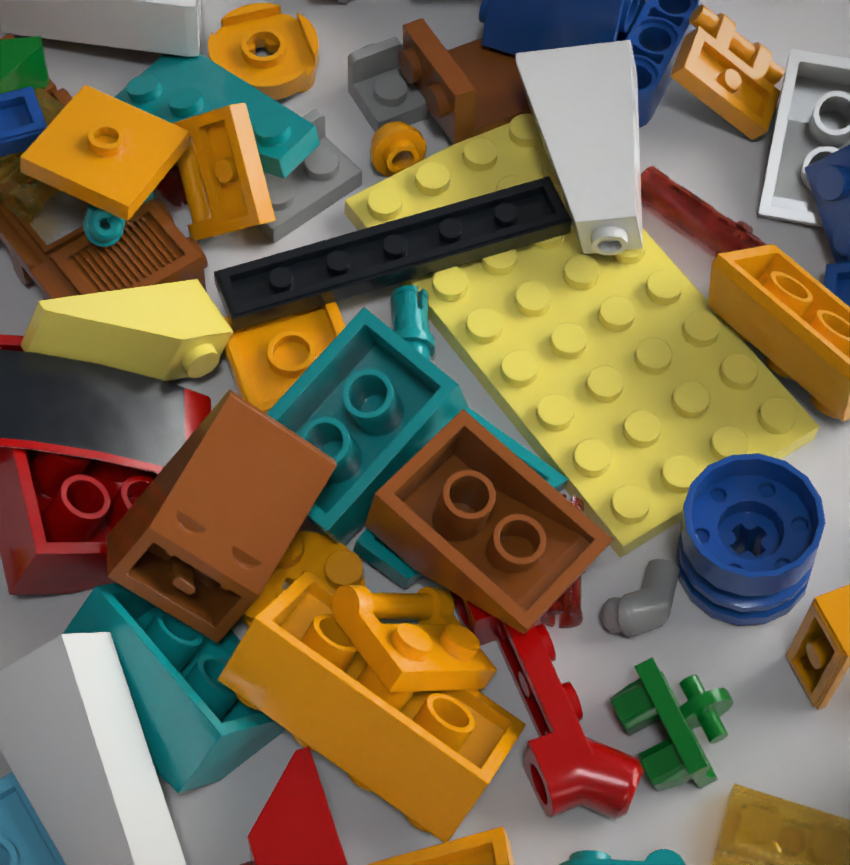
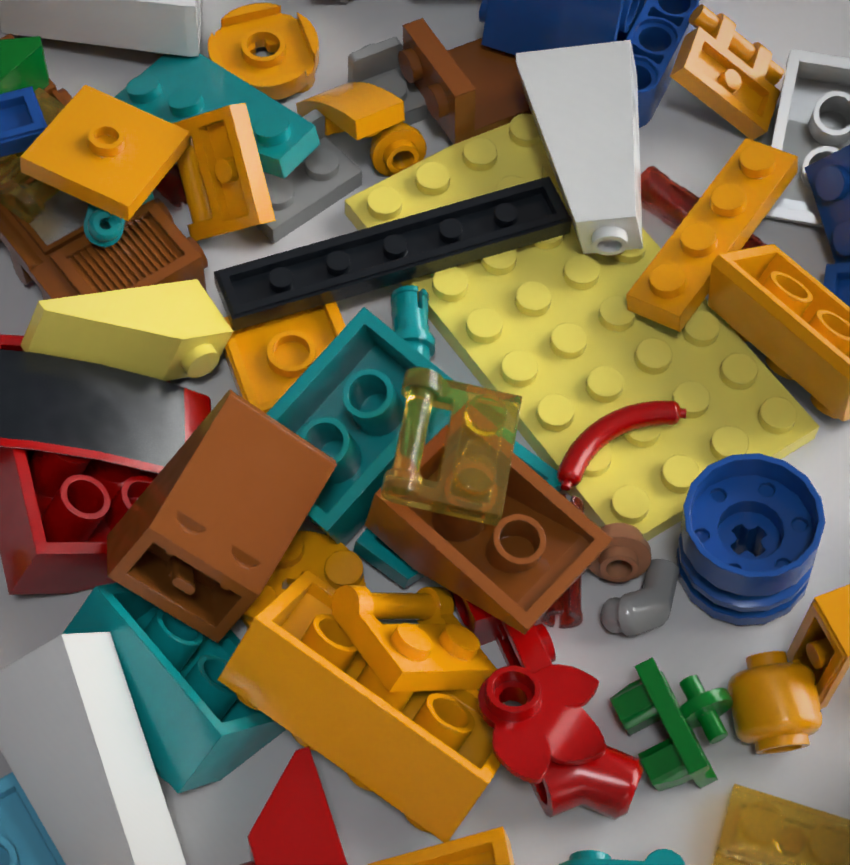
none -> light orange slope [296,82,405,140]
none -> clear yellow plate [381,367,522,526]
none -> red plate [478,664,606,784]
none -> red piece [557,401,686,491]
none -> nougat plate [588,523,651,582]
none -> light orange plate [626,138,798,332]
none -> light orange head [727,651,823,754]

